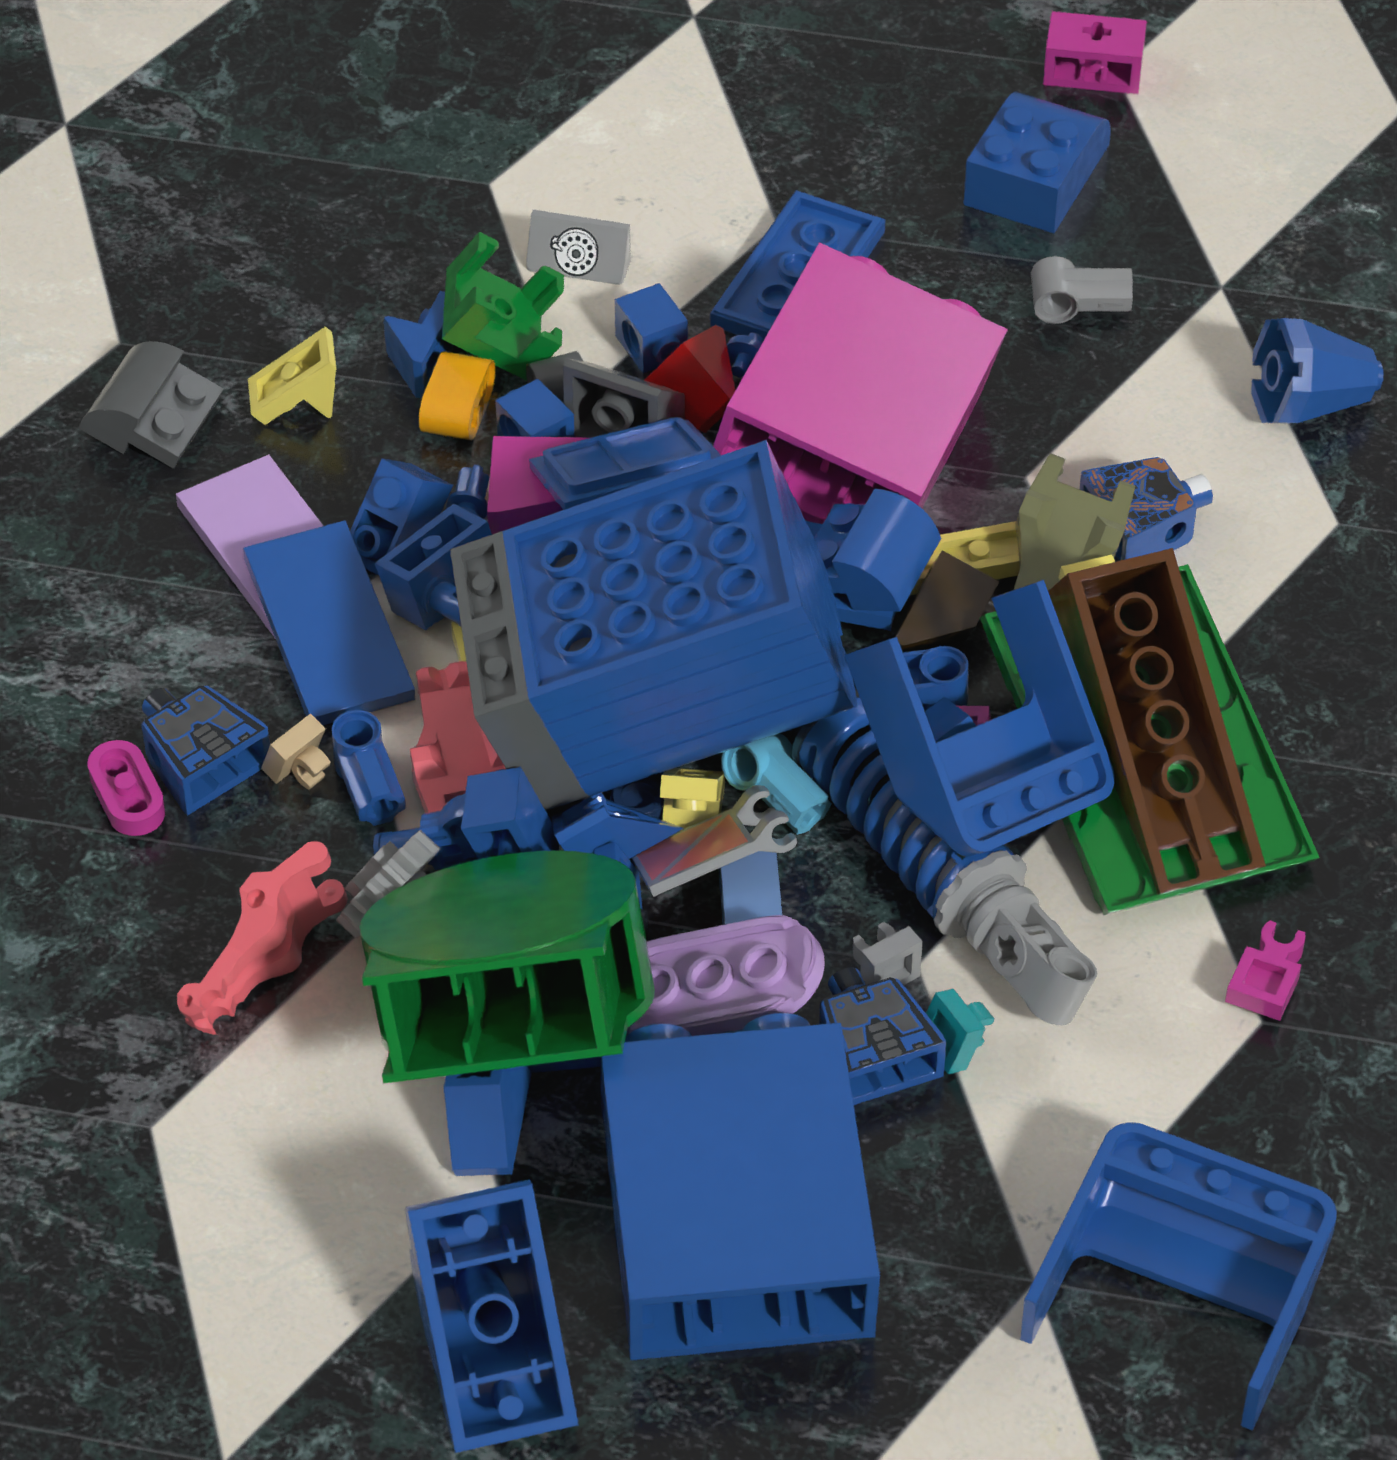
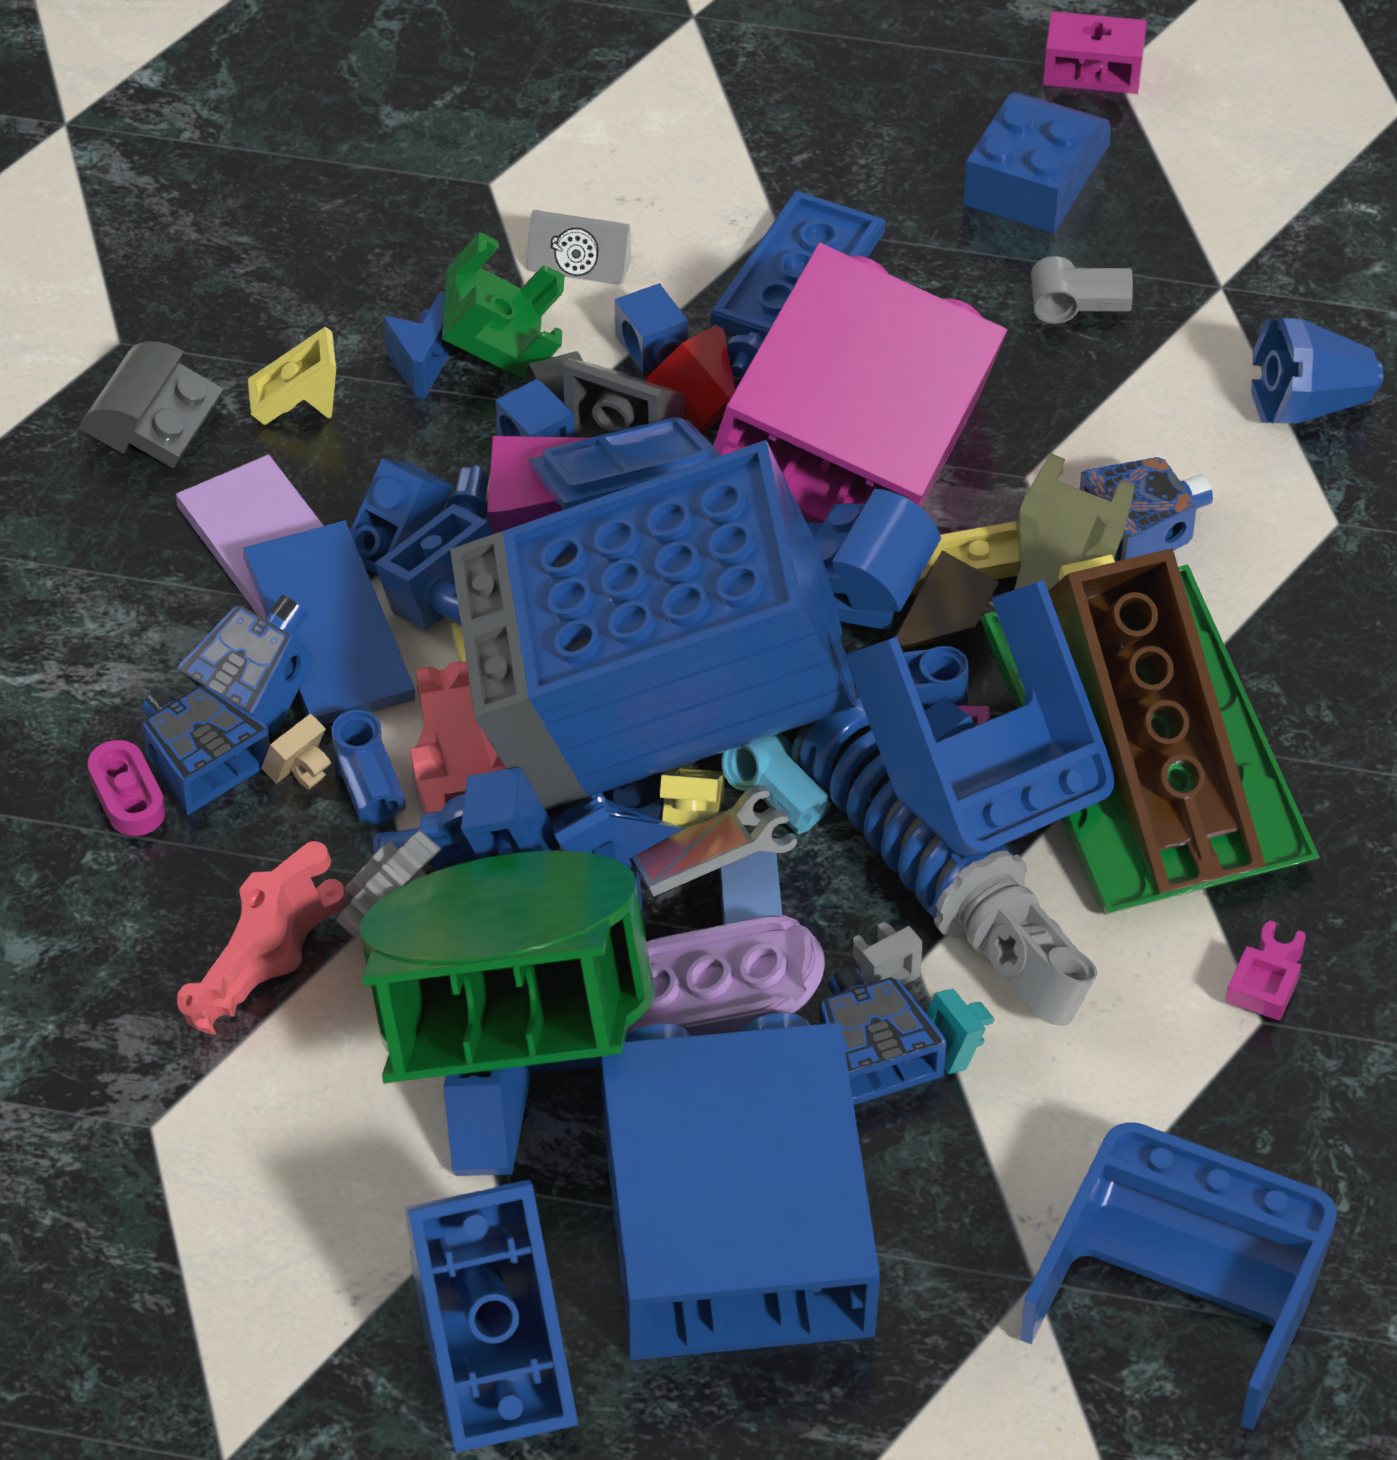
light orange beam [419,351,495,440] -> none
none -> torso [177,595,313,735]

